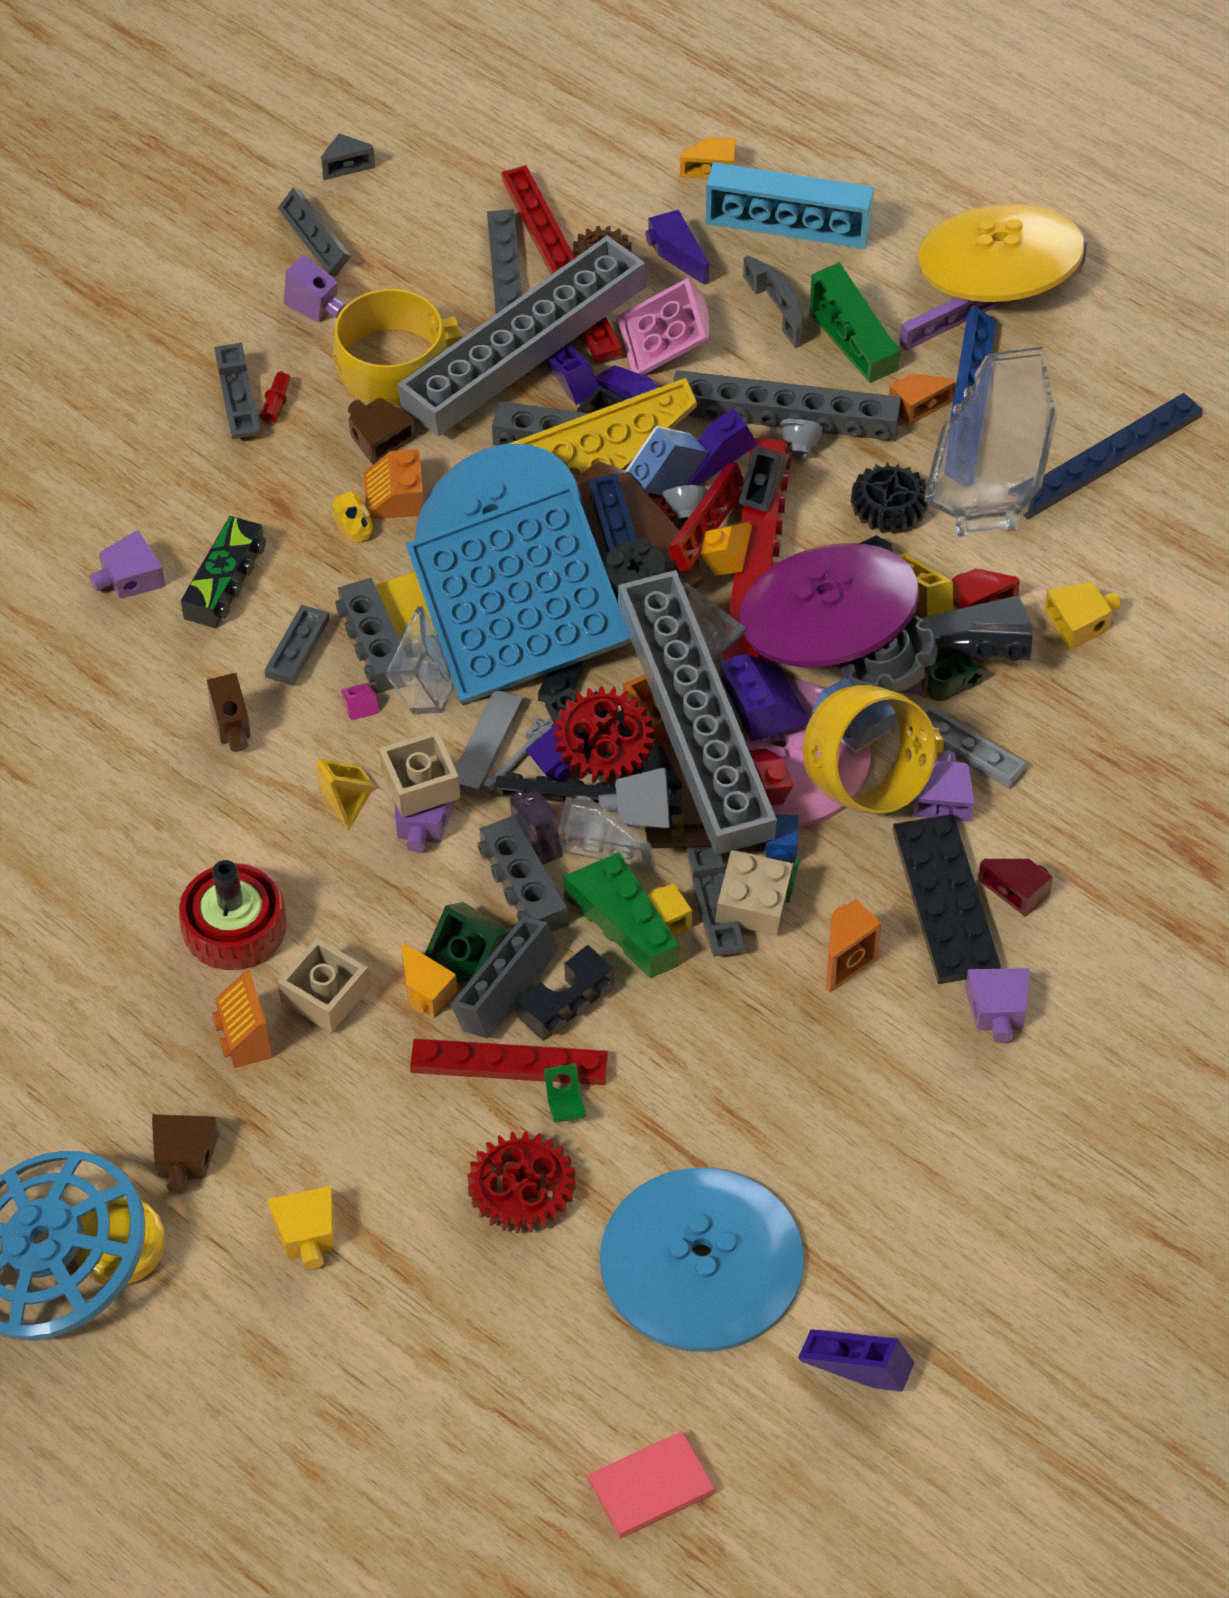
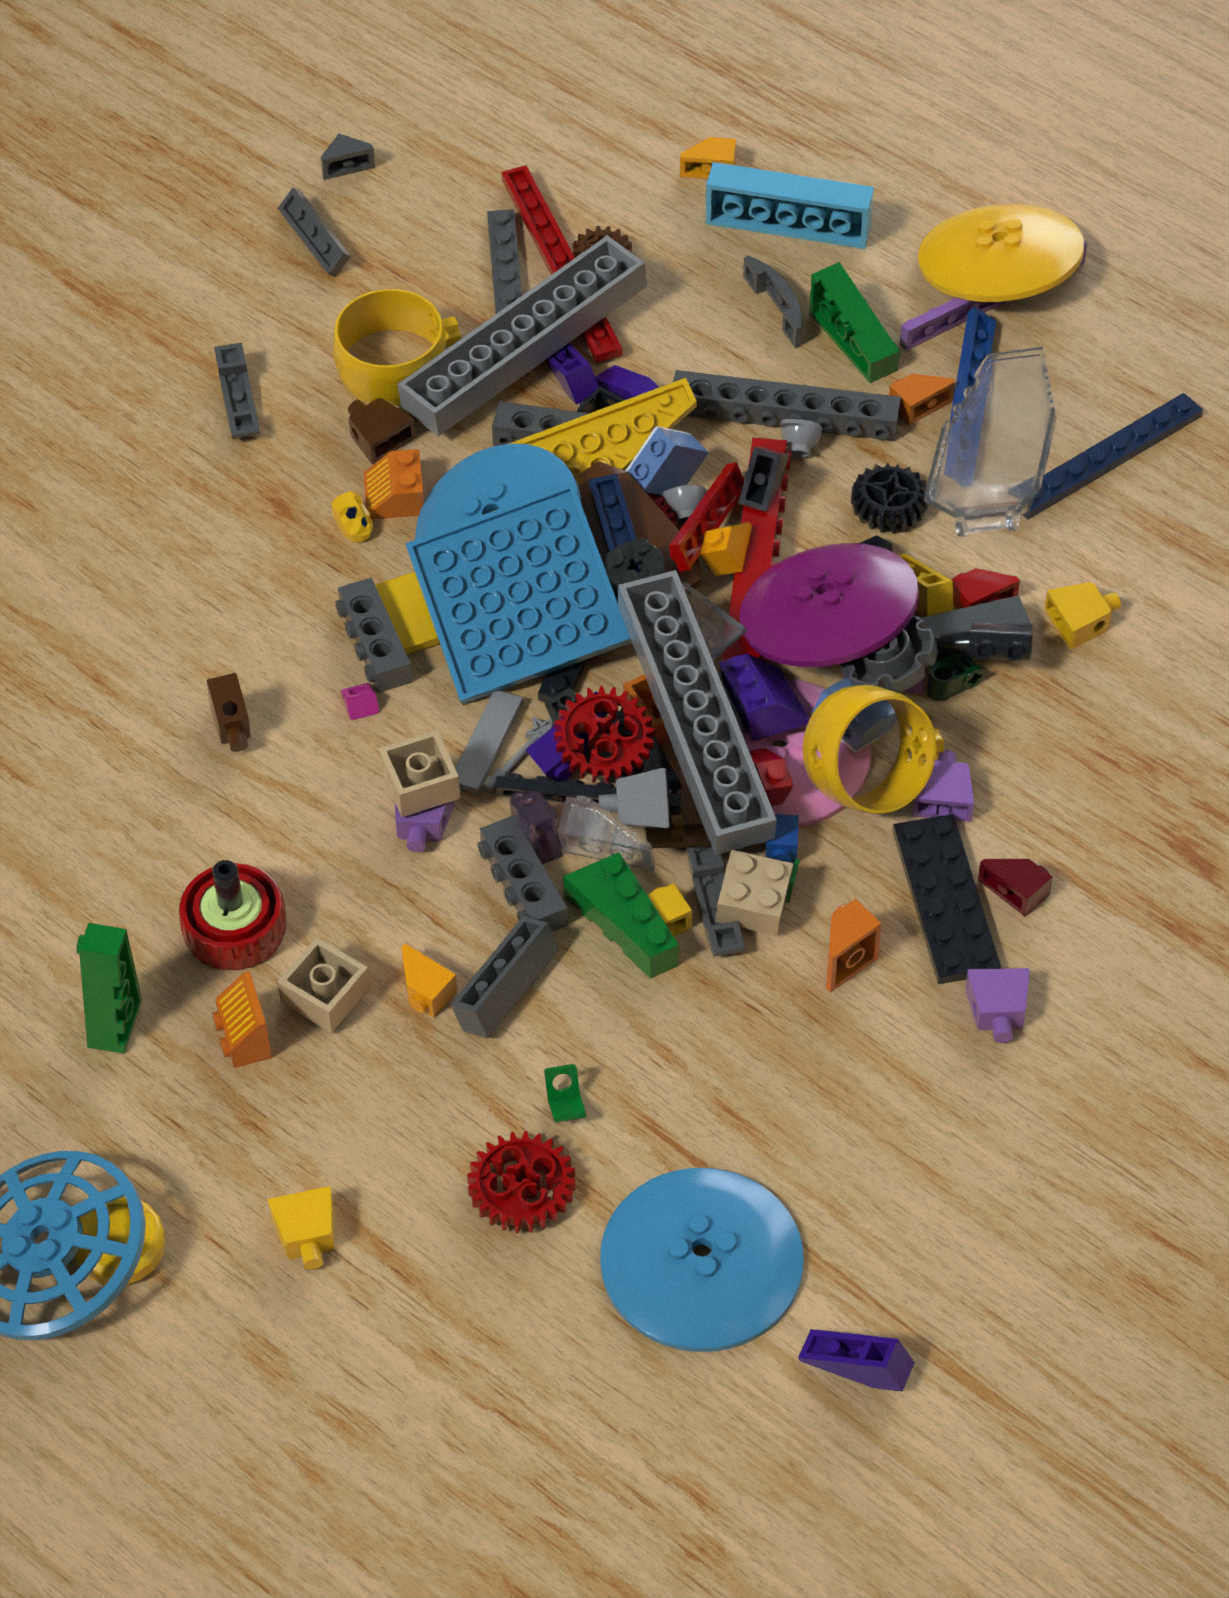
medium lavender torso [89,530,166,599] -> none
reddish brown torso [152,1114,219,1192] -> none
black brick [181,516,266,629] -> none
red axle [260,371,291,423] -> none
dark grey plate [264,605,329,686] -> none
medium lavender torso [284,254,346,322] -> none
yellow slope [316,758,375,831] -> none
clear slope [385,606,454,714] -> none
red plate [410,1039,608,1085] -> none
dark green slope [424,902,511,987] -> none
black arch [516,945,615,1041] -> none
coral tile [588,1431,715,1539] -> none
bright pink slope [617,278,709,375] -> none
dark purple slope [645,209,710,285] -> none
dark purple slope [687,408,758,486] -> none
light grey tile [910,704,1028,789] -> none
none -> green wedge [76,923,142,1054]

